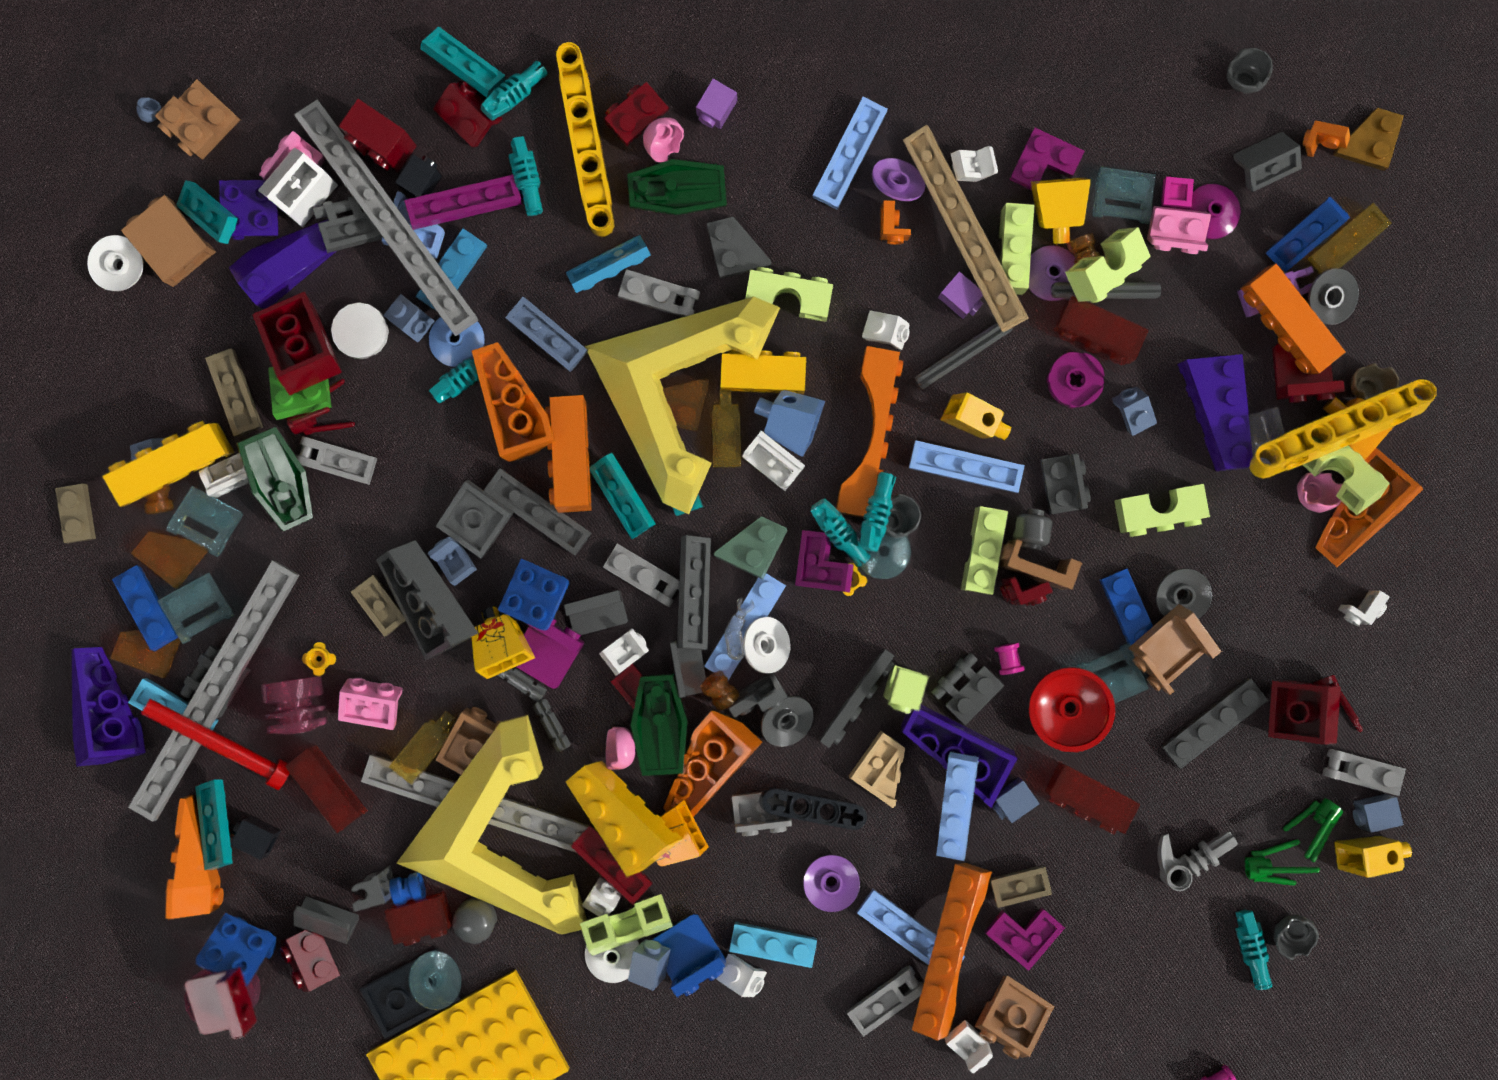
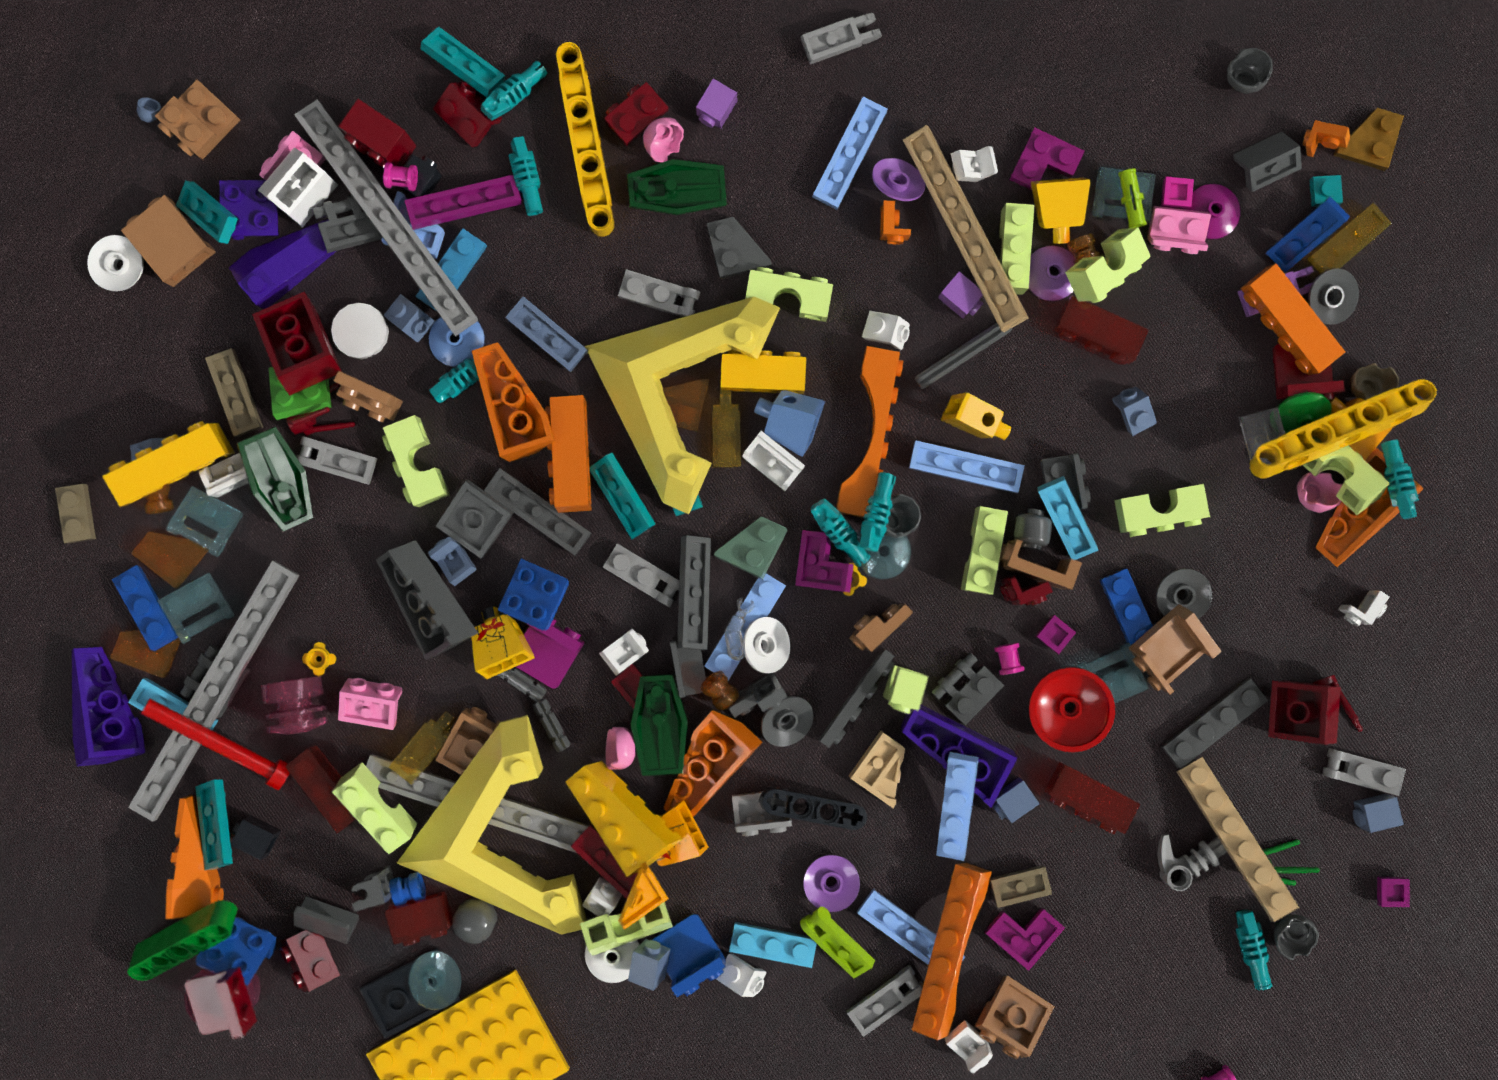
dark tan plate [351,575,406,637] -> none
dark grey panel [564,590,628,635] -> none
dark azure plate [566,235,651,293] -> none
magenta plate [1046,352,1104,409] -> none
dark grey axle [1051,282,1161,299] -> none
dark purple wedge [1177,354,1253,471] -> none
green plant [1283,798,1343,862] -> none
yellow torso [1334,836,1412,878] -> none
none -> green beam [127,900,237,981]
none -> yellowish green arch [332,762,417,854]
none -> medium nougat plate [334,371,403,422]
none -> yellowish green arch [382,415,450,507]
none -> dark pink bush [383,162,418,191]
none -> light orange tile [619,862,668,929]
none -> lime plate [800,907,875,978]
none -> light grey hinge [801,13,882,65]
none -> medium nougat plate [849,604,913,652]
none -> magenta plate [1035,615,1076,654]
none -> medium azure plate [1037,476,1098,560]
none -> lime pin [1118,169,1147,228]
none -> tan plate [1177,757,1299,922]
none -> green dish [1273,392,1332,433]
none -> teal plate [1309,175,1343,207]
none -> magenta plate [1377,877,1410,907]
none -> teal hinge [1381,440,1419,519]

